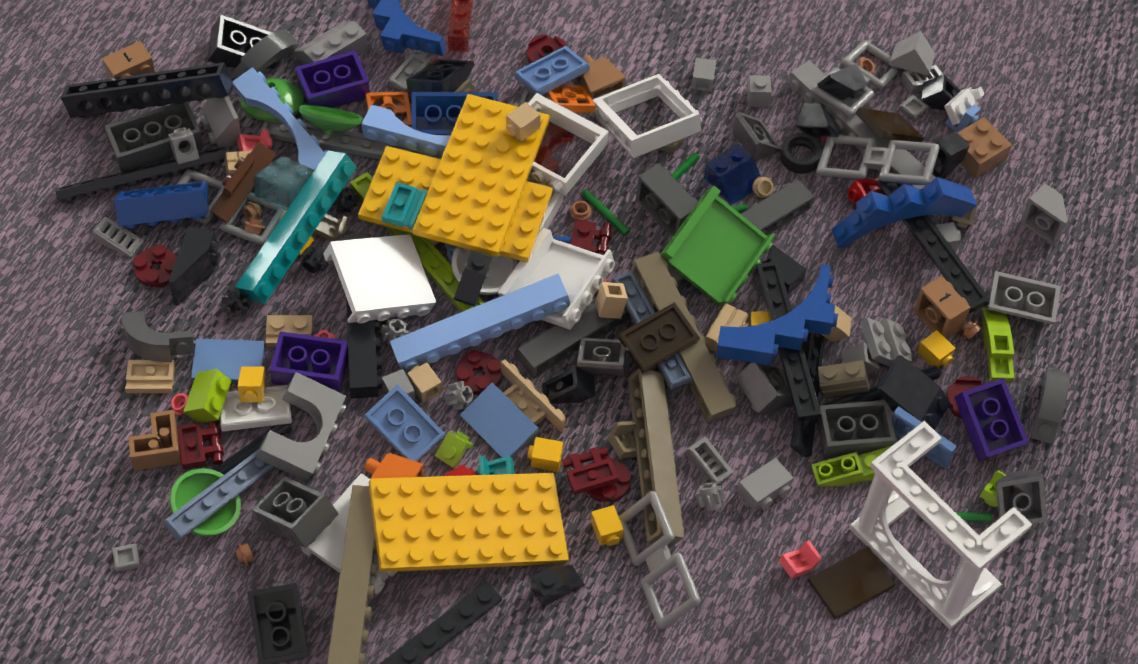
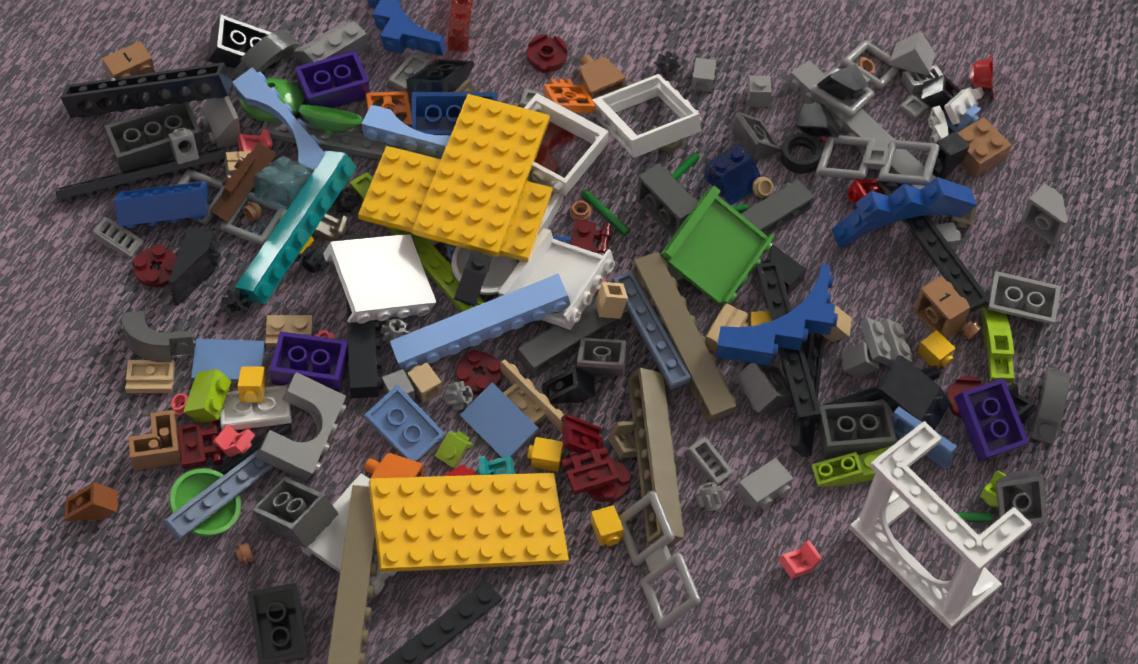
light grey tile [112,543,140,572] -> none
nougat plate [244,217,265,234] -> none
teal plate [382,182,427,230] -> none
tan brick [506,102,541,141] -> none
medium blue tile [514,46,590,95] -> none
black slope [531,565,584,607] -> none
dark brown tile [617,302,700,373] -> none
dark brown tile [808,546,895,620] -> none
dark tan brick [818,360,869,398] -> none
dark brown tile [856,107,924,142] -> none
none -> dark orange slope [64,482,118,521]
none -> coral bracket [214,425,255,457]
none -> dark red plate [561,414,603,454]
none -> black gear [654,51,681,78]
none -> white slope [928,106,948,144]
none -> red piece [970,54,994,101]
none -> black bracket [1008,383,1036,421]

